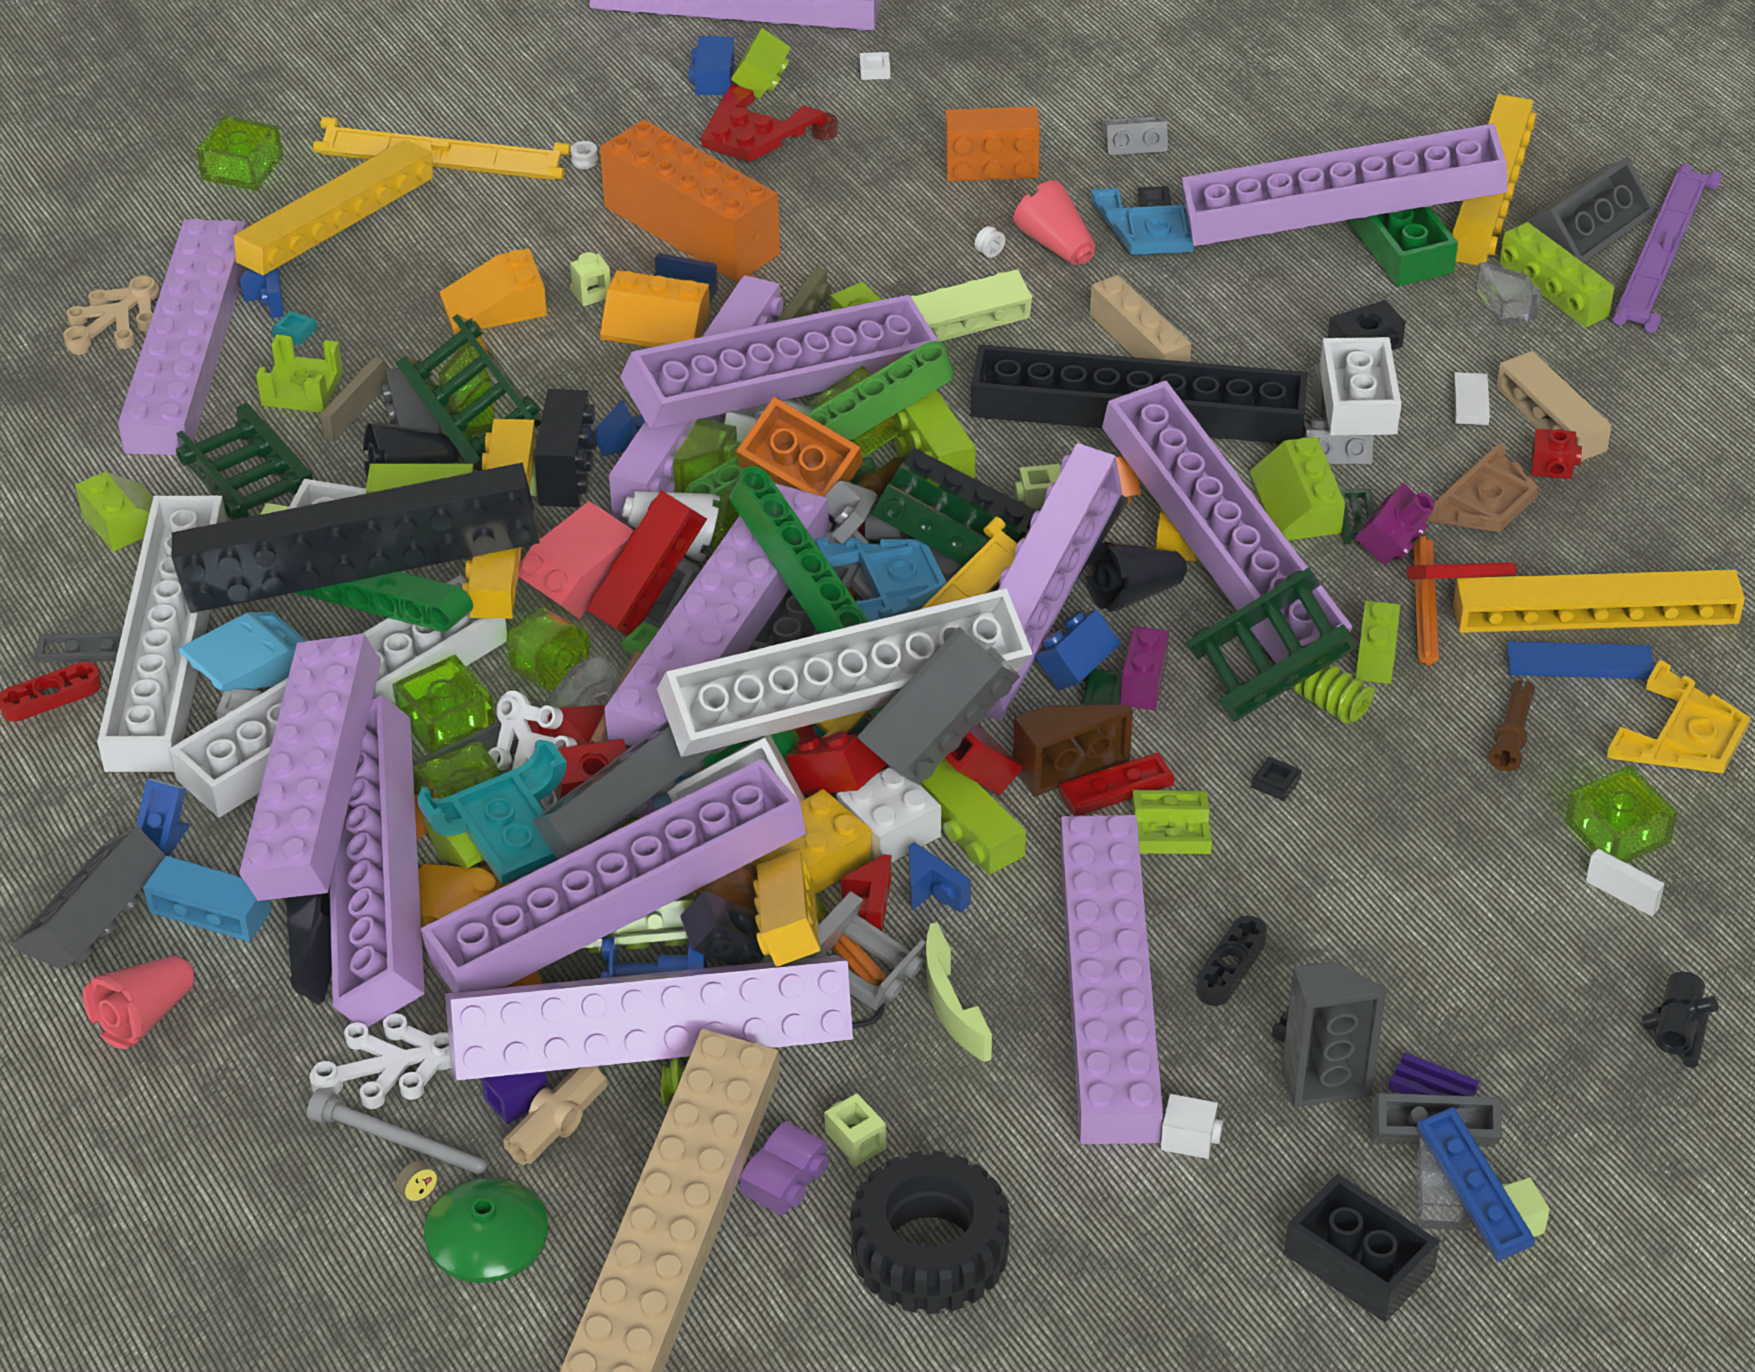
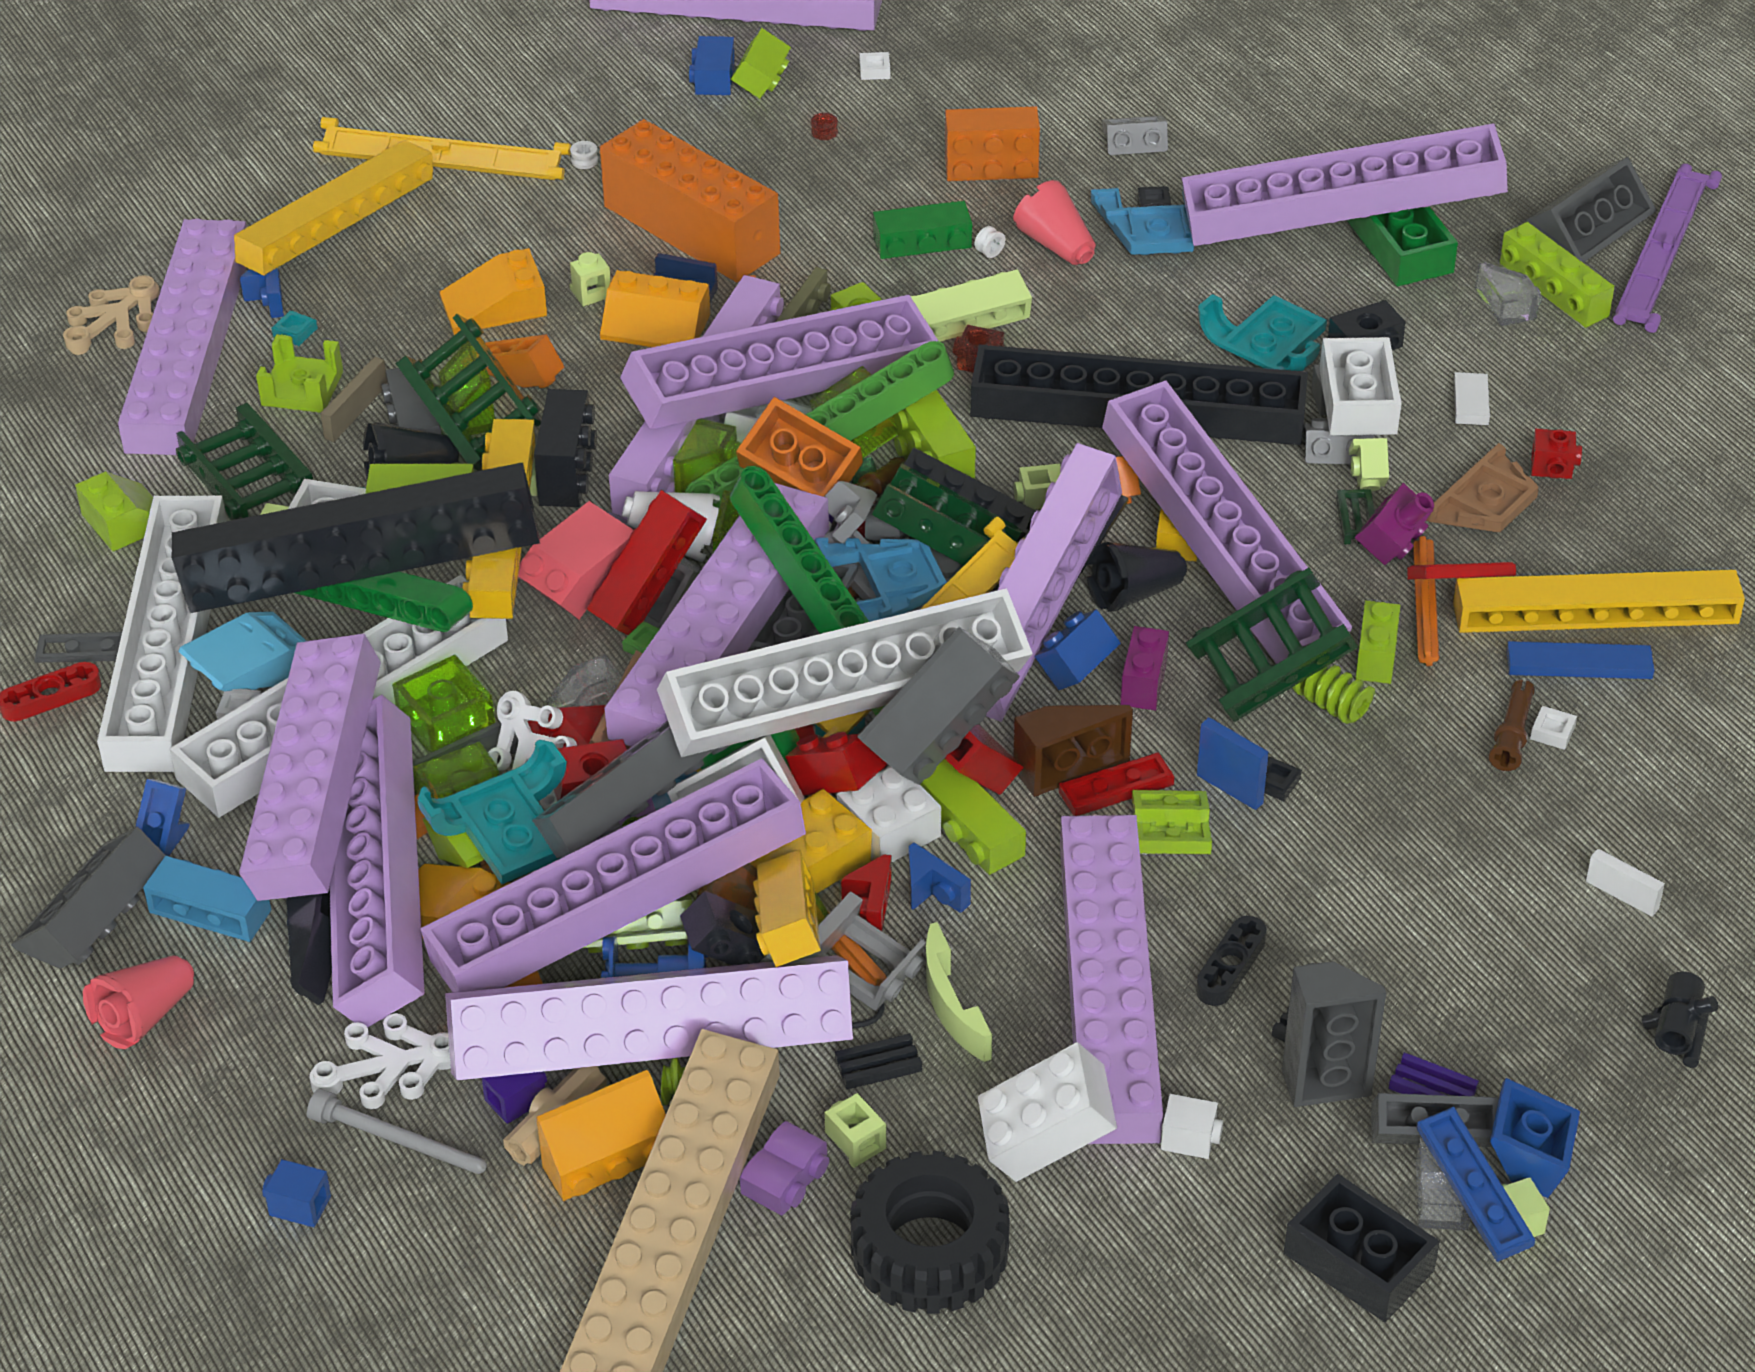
clear neon green brick [196,115,283,191] -> none
tile [396,1160,439,1203] -> none
green dish [424,1177,549,1283] -> none
clear neon green brick [506,608,590,692] -> none
blue slope [594,400,645,456] -> none
red wing [701,84,826,162] -> none
dark green tile [1083,669,1123,705] -> none
tan brick [1090,275,1191,362] -> none
lime slope [1249,437,1345,540] -> none
yellow brick [1452,94,1537,267] -> none
tan brick [1496,351,1612,461] -> none
clear neon green brick [1565,765,1678,863] -> none
yellow wing [1607,660,1751,774] -> none
none -> blue brick [262,1159,331,1228]
none -> orange slope [462,334,564,388]
none -> light orange slope [536,1070,666,1201]
none -> black tile [835,1033,922,1090]
none -> green brick [873,200,972,259]
none -> clear red brick [953,325,1004,373]
none -> white brick [978,1042,1117,1182]
none -> blue tile [1197,717,1268,810]
none -> teal piece [1198,294,1327,371]
none -> yellowish green brick [1349,438,1389,491]
none -> blue slope [1490,1078,1580,1198]
none -> white tile [1530,706,1577,750]

